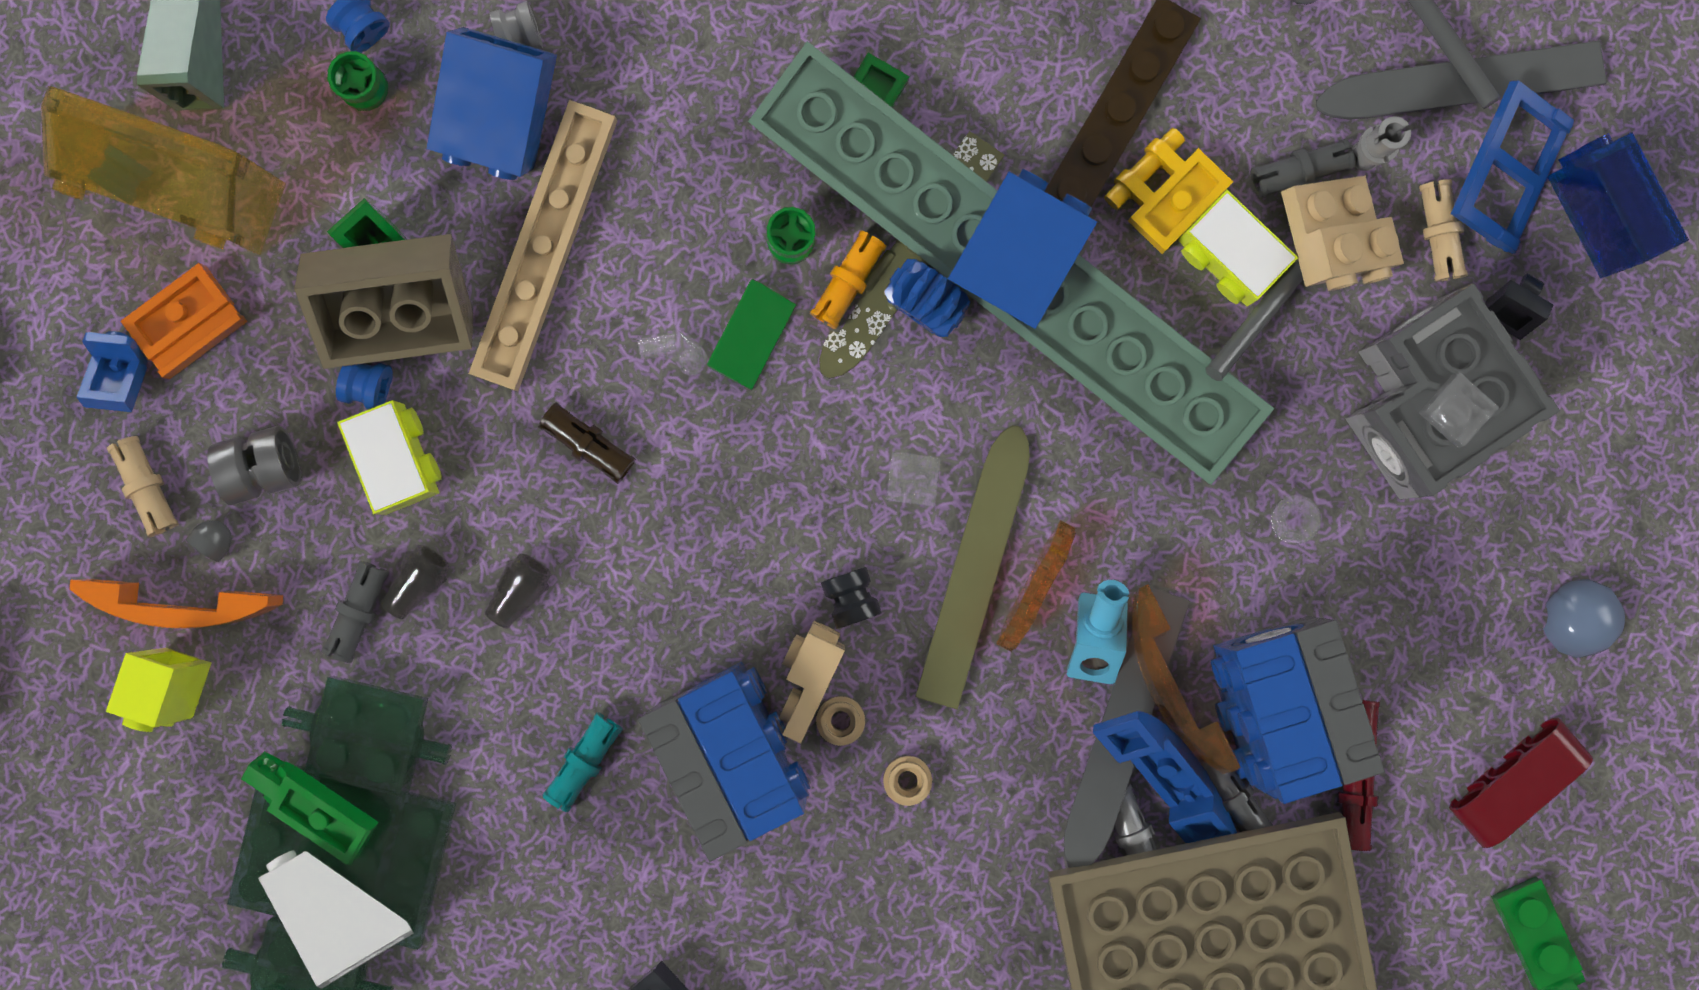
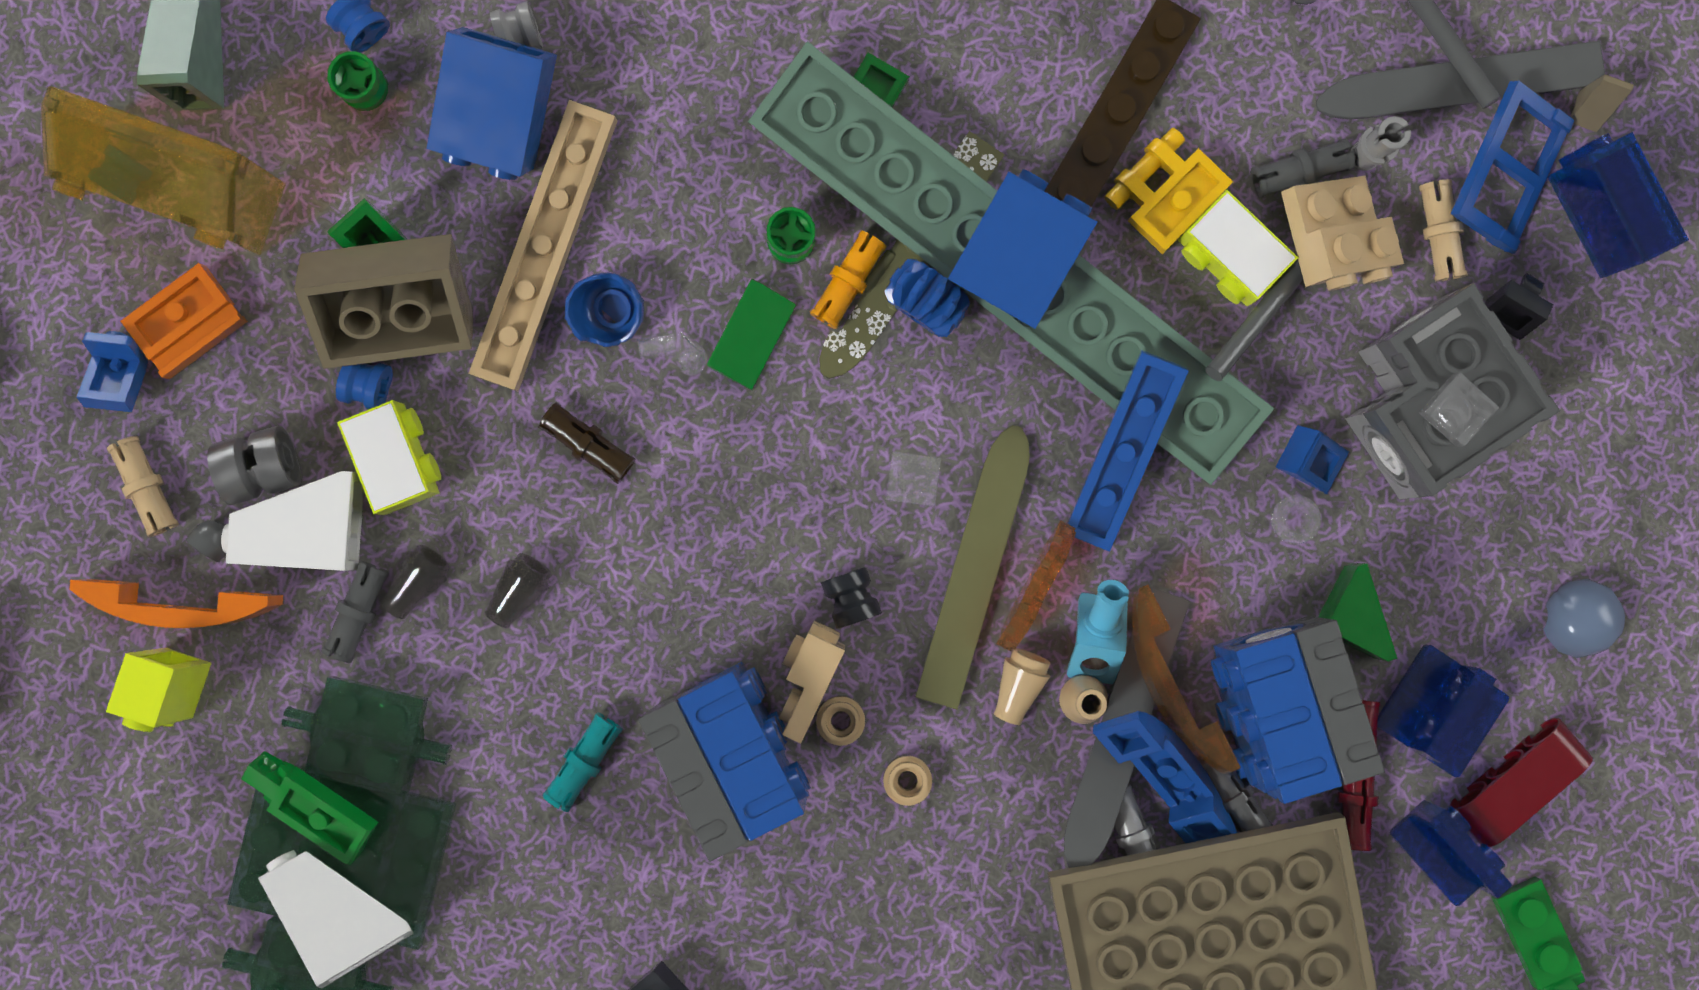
none -> white slope [221,471,364,571]
none -> blue hair [565,272,644,347]
none -> tan cone [994,648,1051,725]
none -> tan cone [1059,675,1108,724]
none -> blue plate [1064,350,1189,552]
none -> blue slope [1276,425,1349,494]
none -> green slope [1318,563,1398,662]
none -> clear blue bracket [1378,644,1509,777]
none -> clear blue bracket [1390,800,1512,906]
none -> dark tan piece [1570,74,1634,132]

